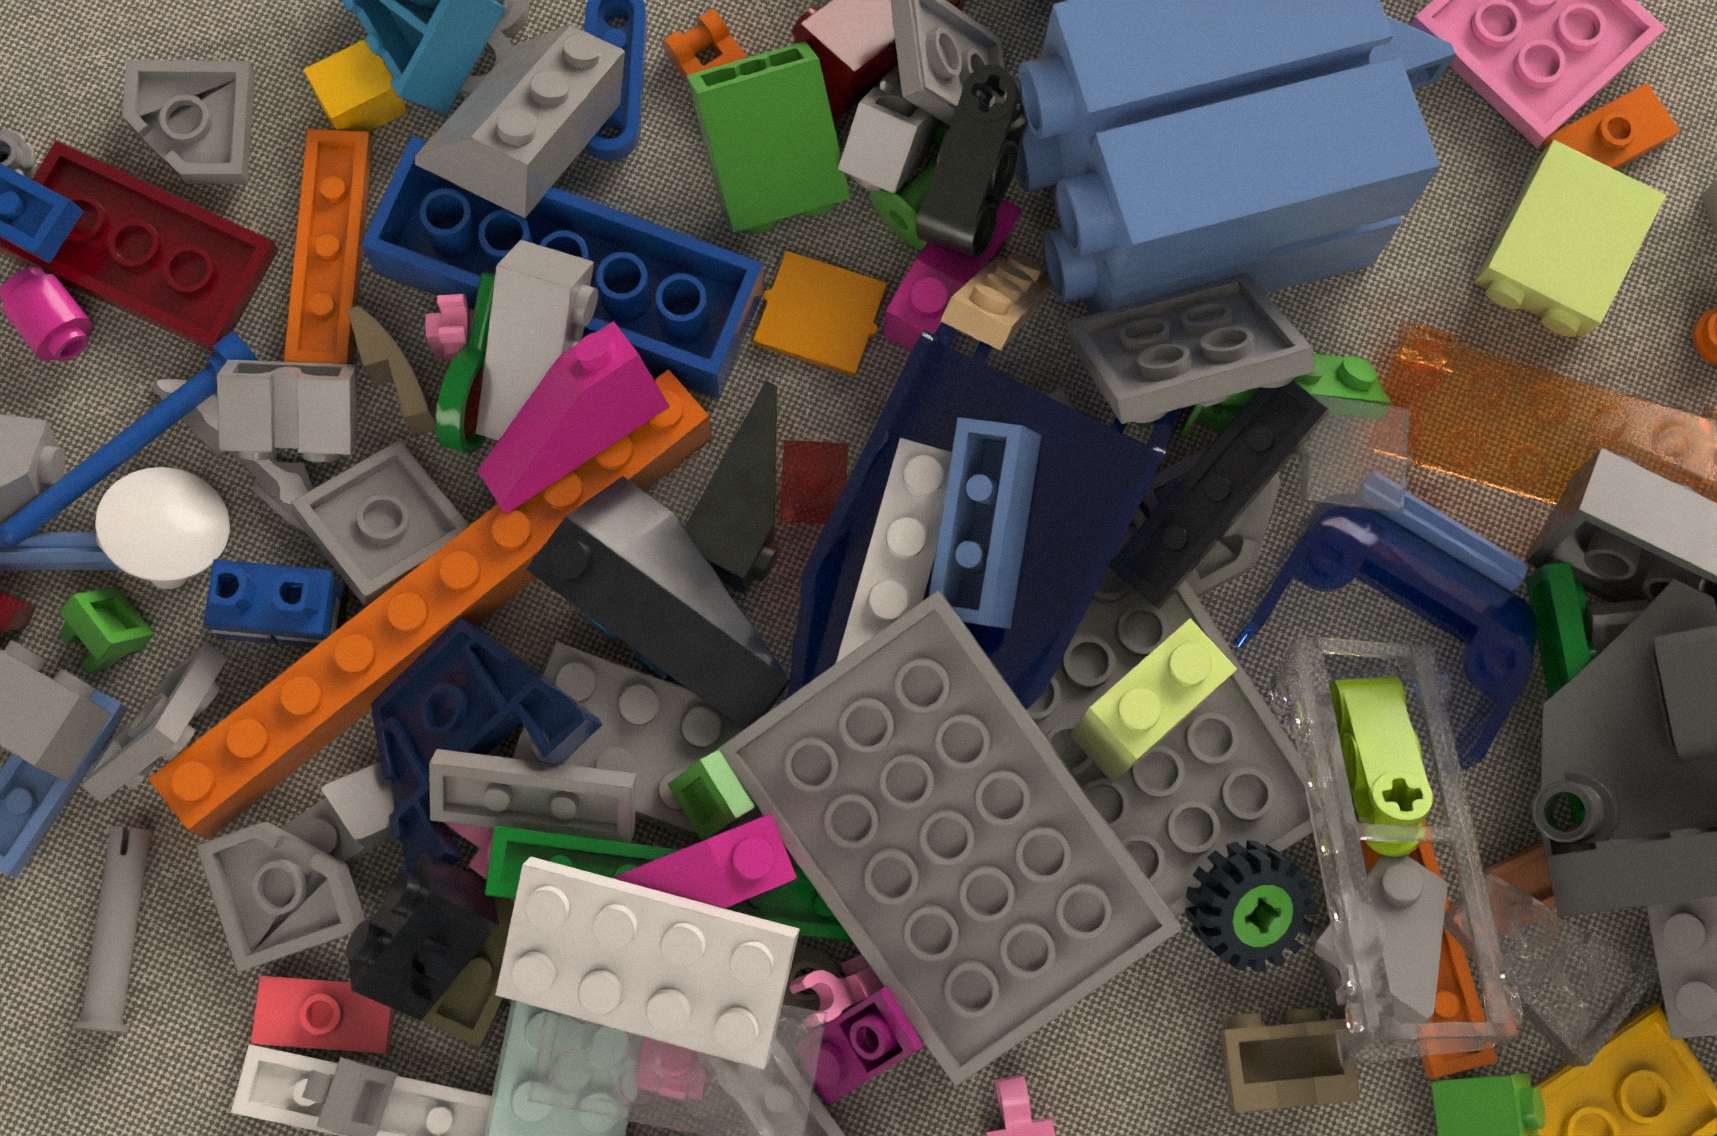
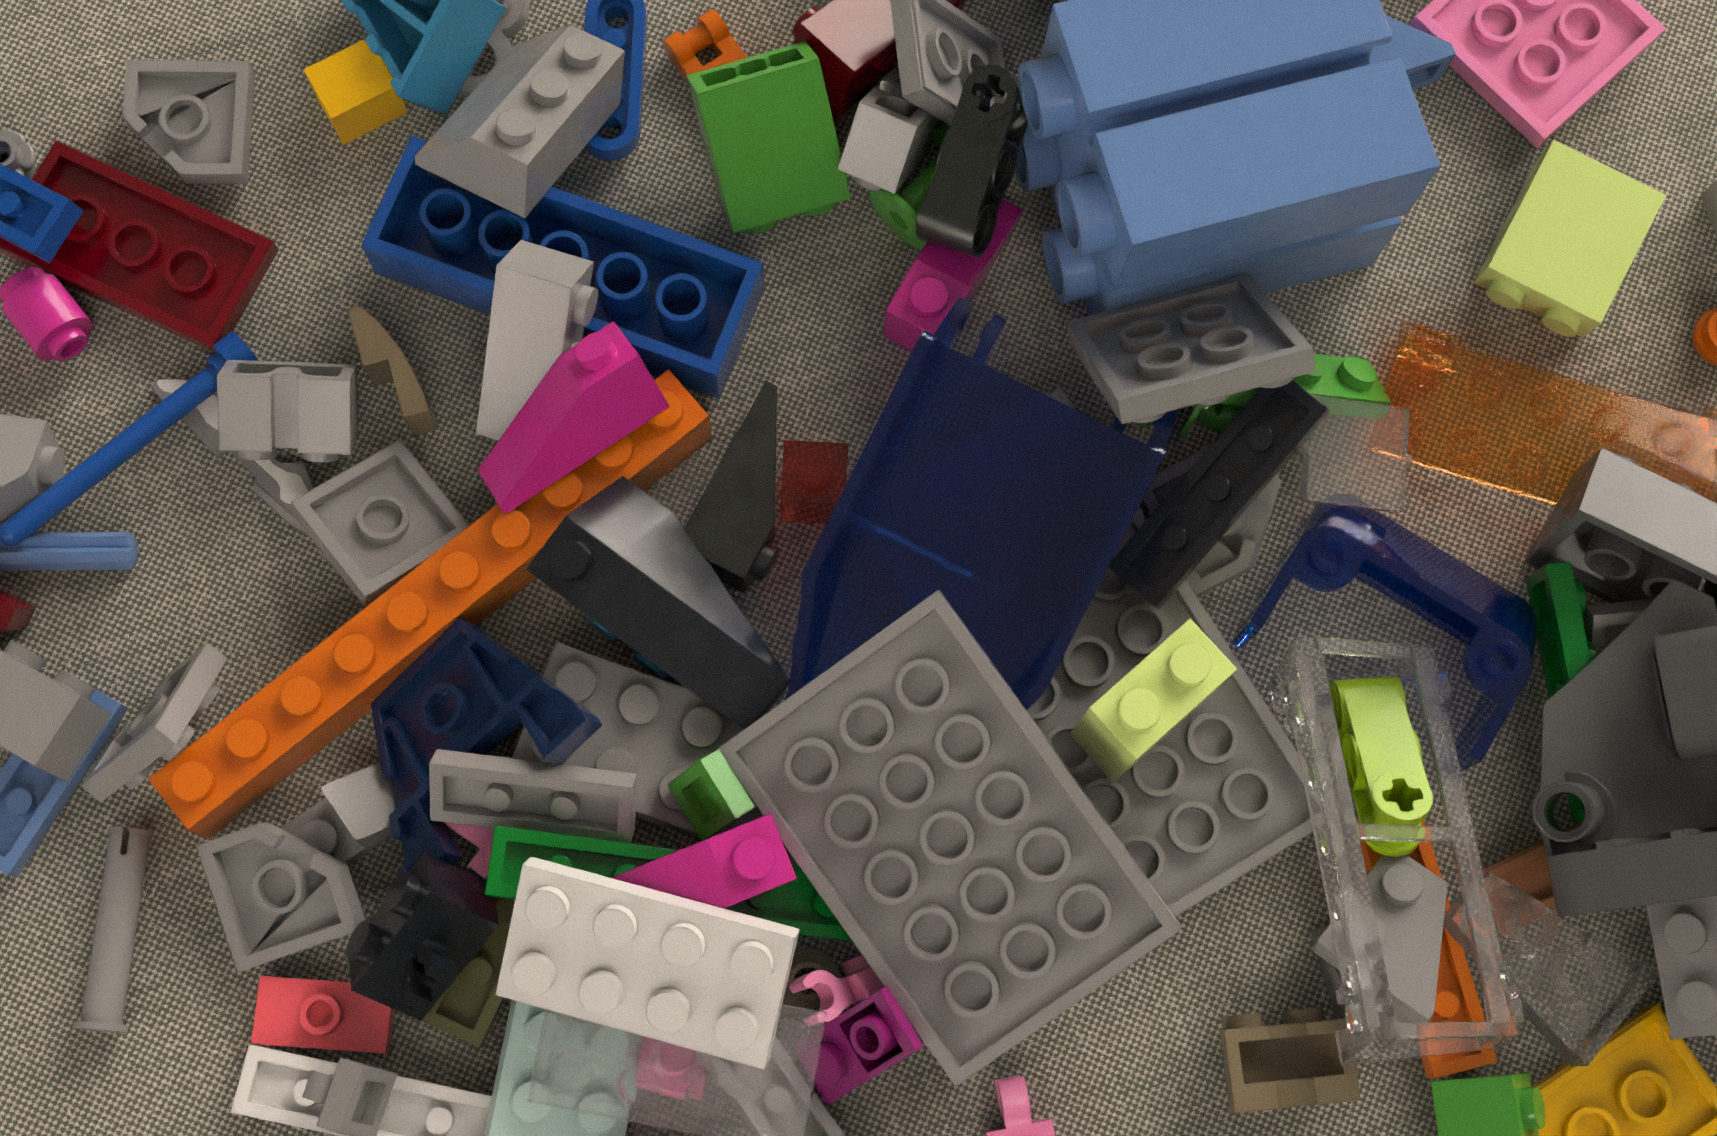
bright green tile [58,586,155,673] -> none
white dish [95,467,230,589] -> none
blue hips [203,559,350,648] -> none
orange plate [283,129,373,364] -> none
bright pink plate [425,294,474,363] -> none
green piece [435,273,495,454] -> none
light orange piece [753,250,887,377] -> none
white plate [836,438,952,663] -> none
medium blue brick [929,417,1042,629] -> none
tan plate [941,254,1051,351] -> none
black wheel [1185,840,1318,972] -> none
medium blue axle [1352,472,1528,594] -> none
orange plate [1543,82,1680,170] -> none

